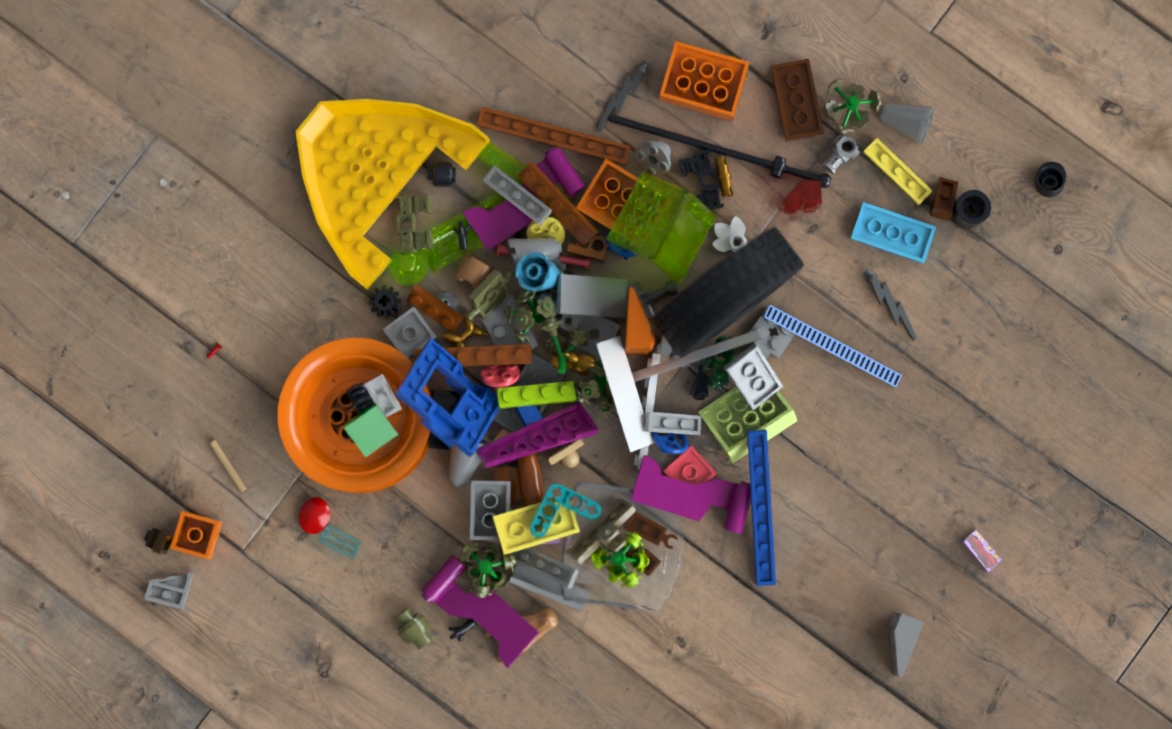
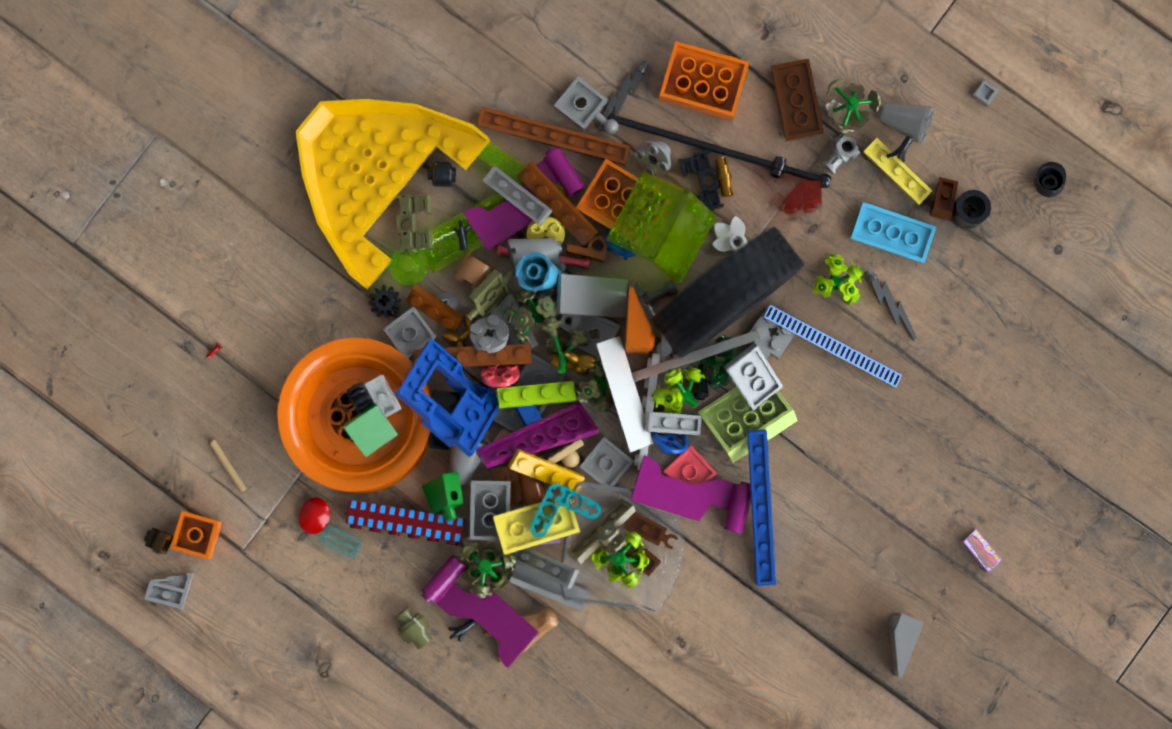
none -> dark red brick [346,500,466,546]
none -> green torso [422,472,463,522]
none -> light grey plate [470,315,509,353]
none -> yellow plate [508,449,585,492]
none -> light grey plate [554,76,619,135]
none -> light grey plate [580,437,634,492]
none -> lime plant [652,367,705,414]
none -> lime plant [812,253,863,305]
none -> black bar [886,136,913,162]
none -> light grey tile [972,79,999,107]

